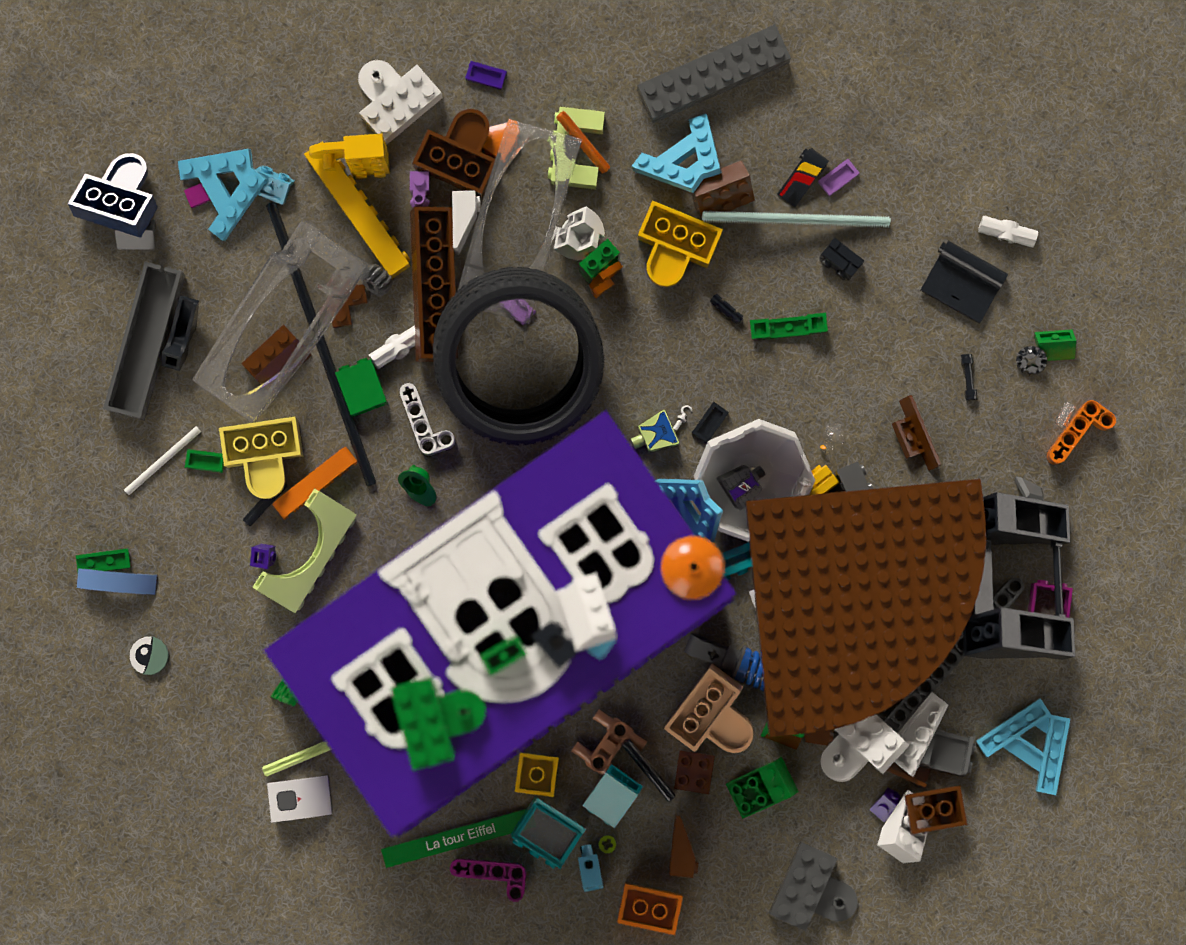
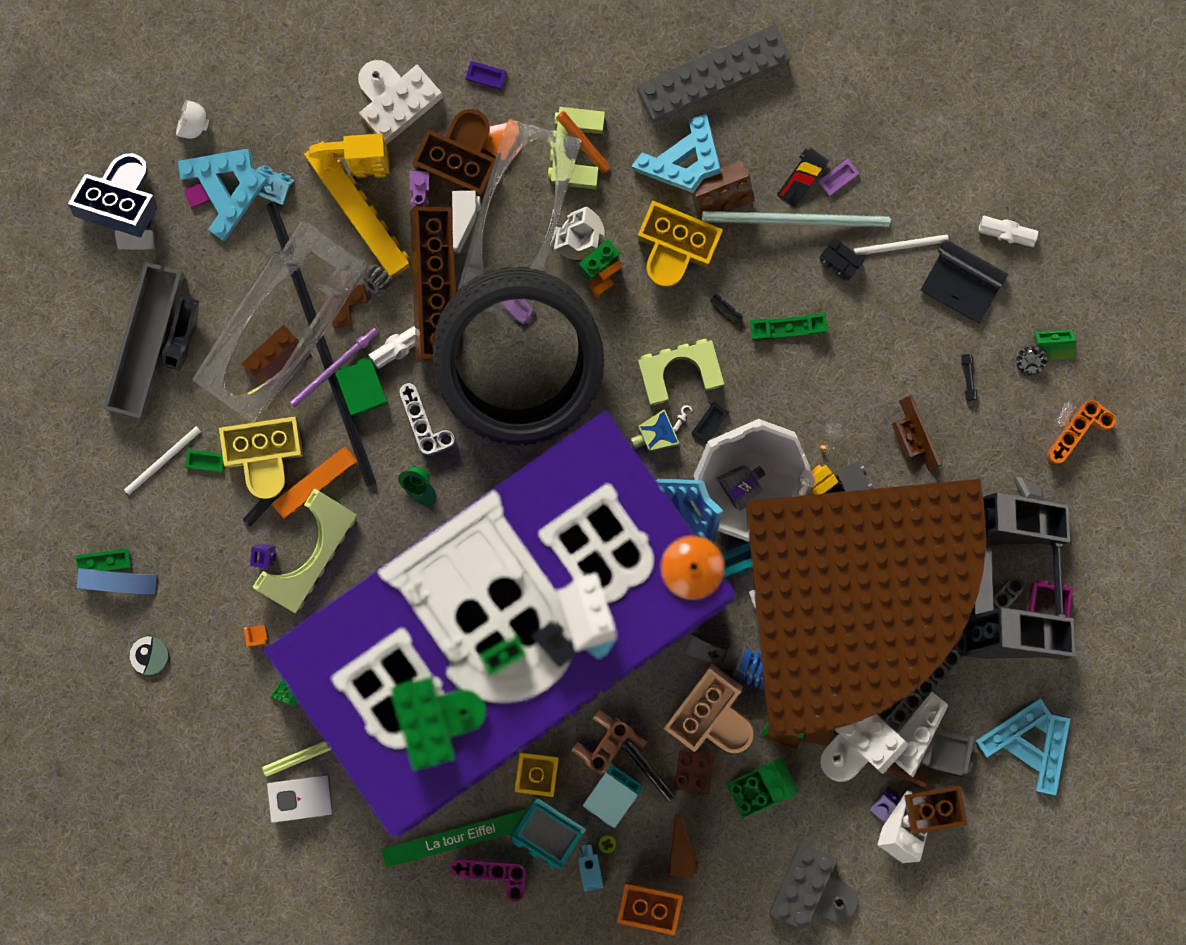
none -> white cylinder [176,100,209,139]
none -> orange panel [244,625,269,647]
none -> medium lavender bar [289,328,379,408]
none -> yellowish green arch [638,339,724,406]
none -> white piece [854,235,948,256]

